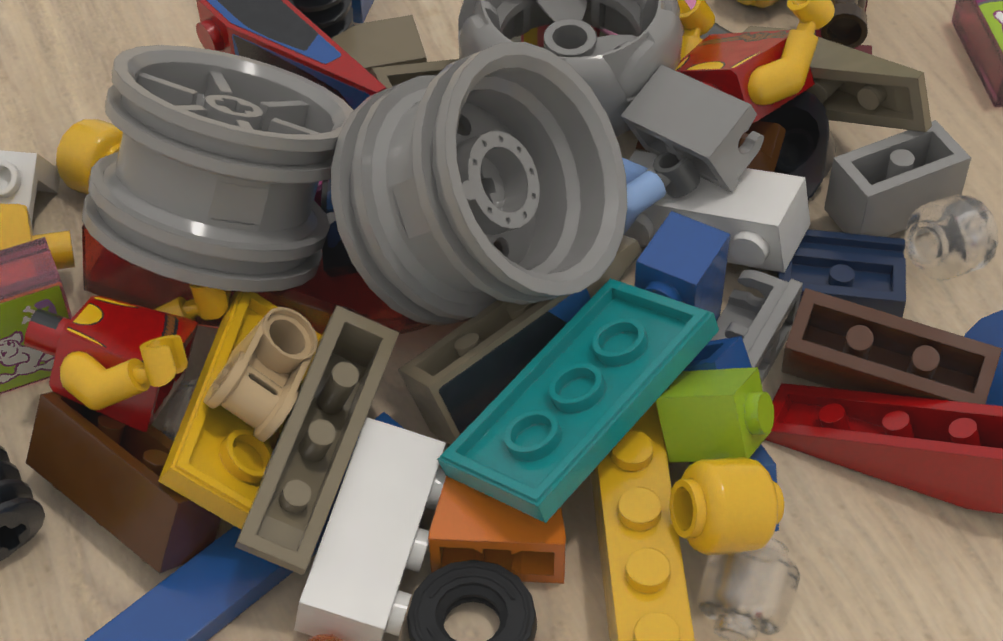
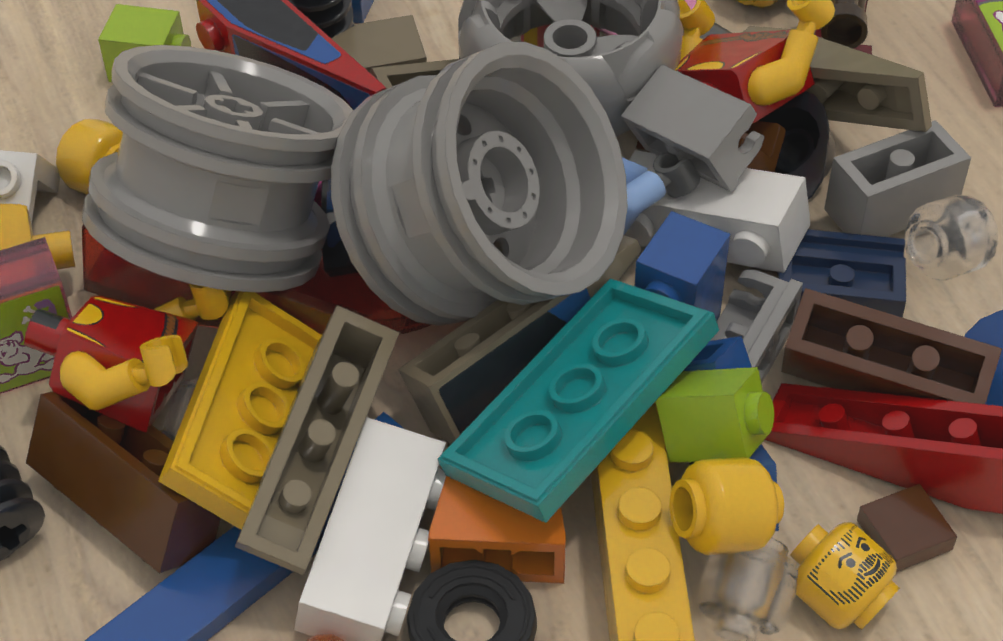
tan piece [204,307,318,442] -> none
none -> lime brick [98,4,191,82]
none -> yellow head [790,522,900,630]
none -> reddish brown tile [857,484,957,572]

